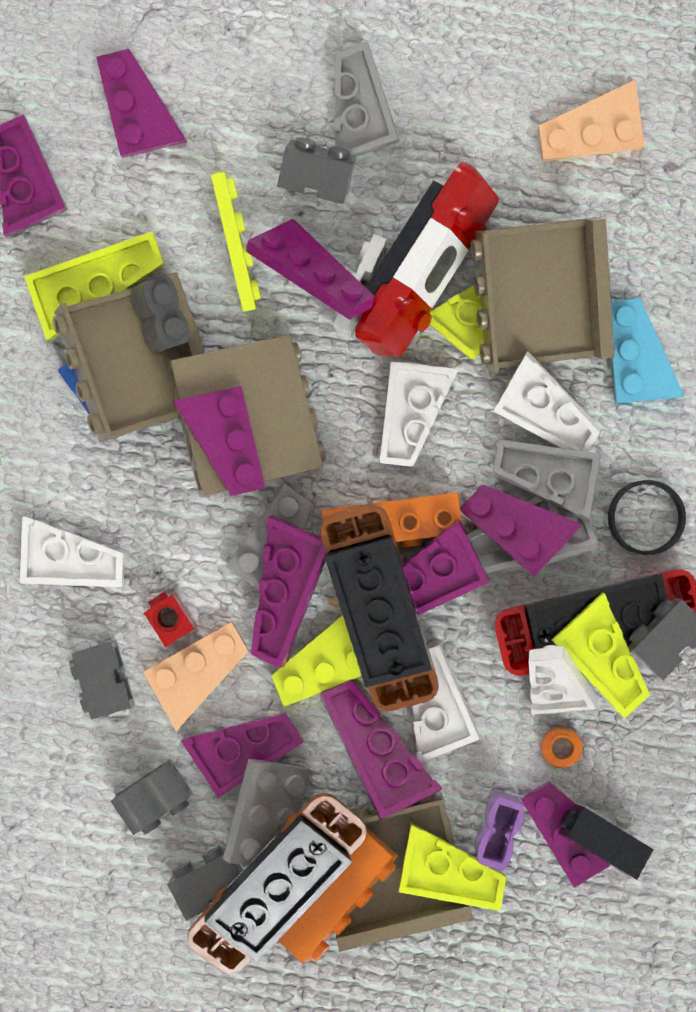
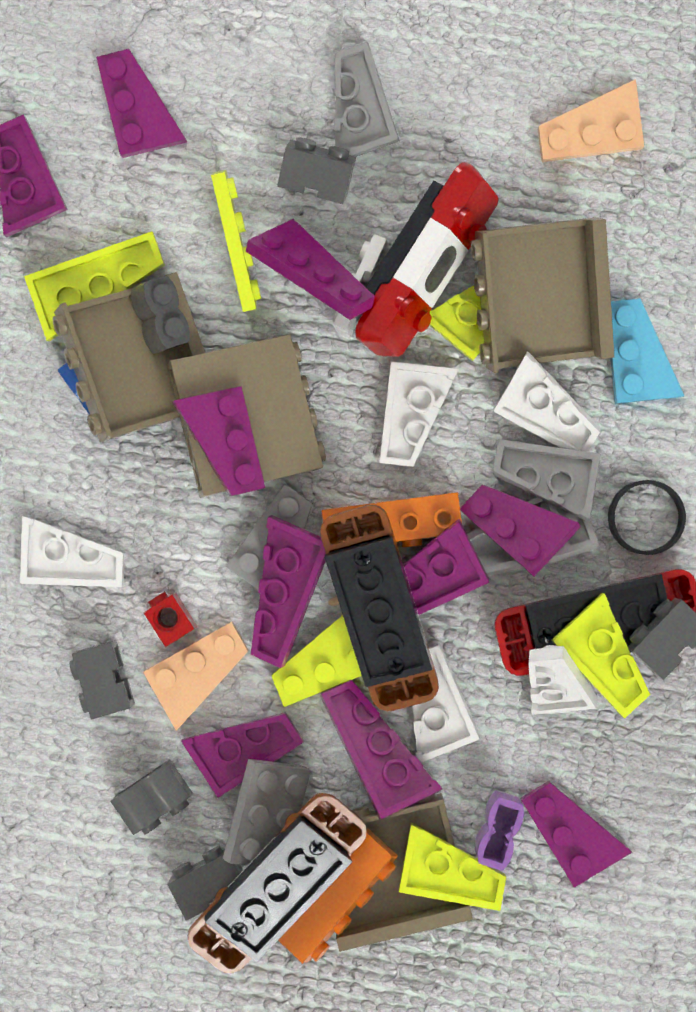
orange piece [541,726,583,769] -> none
black brick [558,804,654,880] -> none

